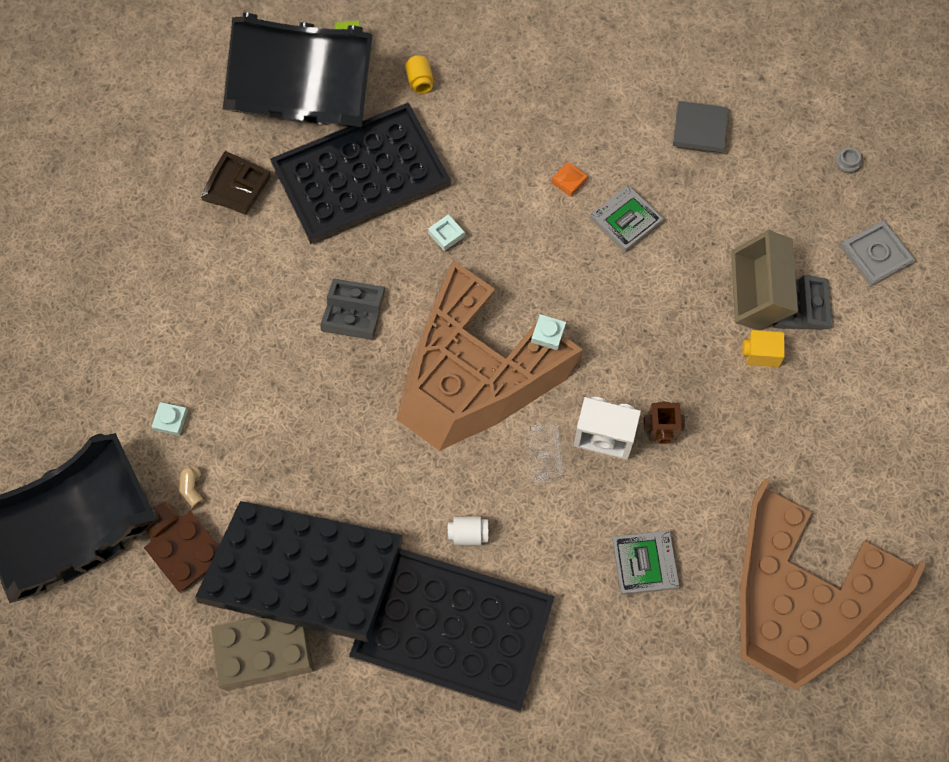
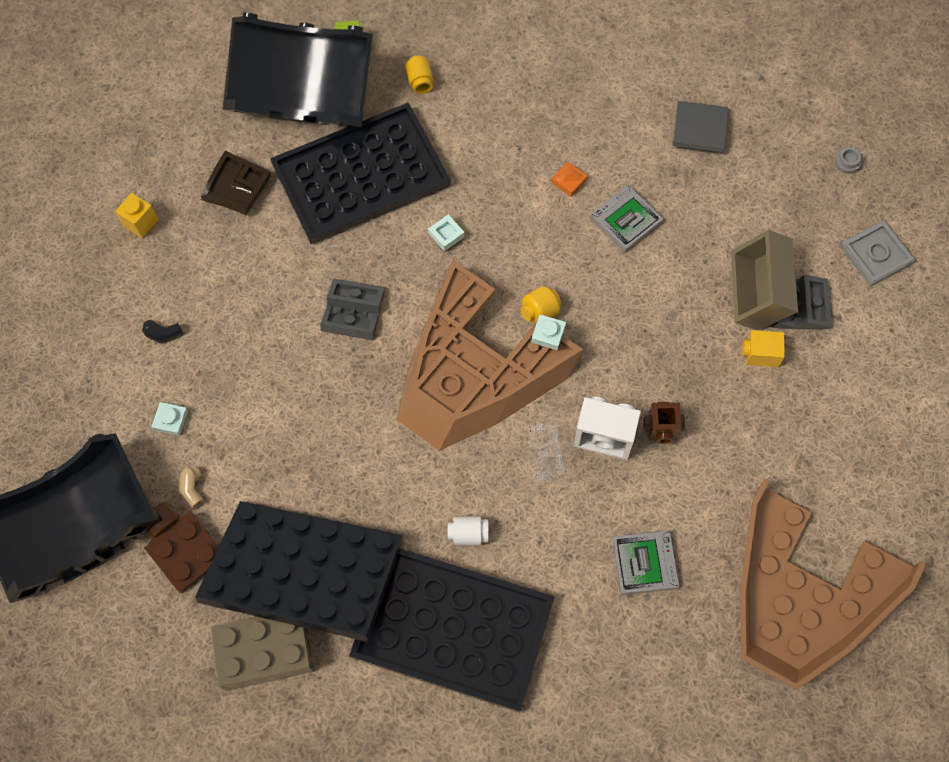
none -> yellow brick [115,193,159,239]
none -> black arm [142,320,183,343]
none -> yellow head [520,286,561,324]

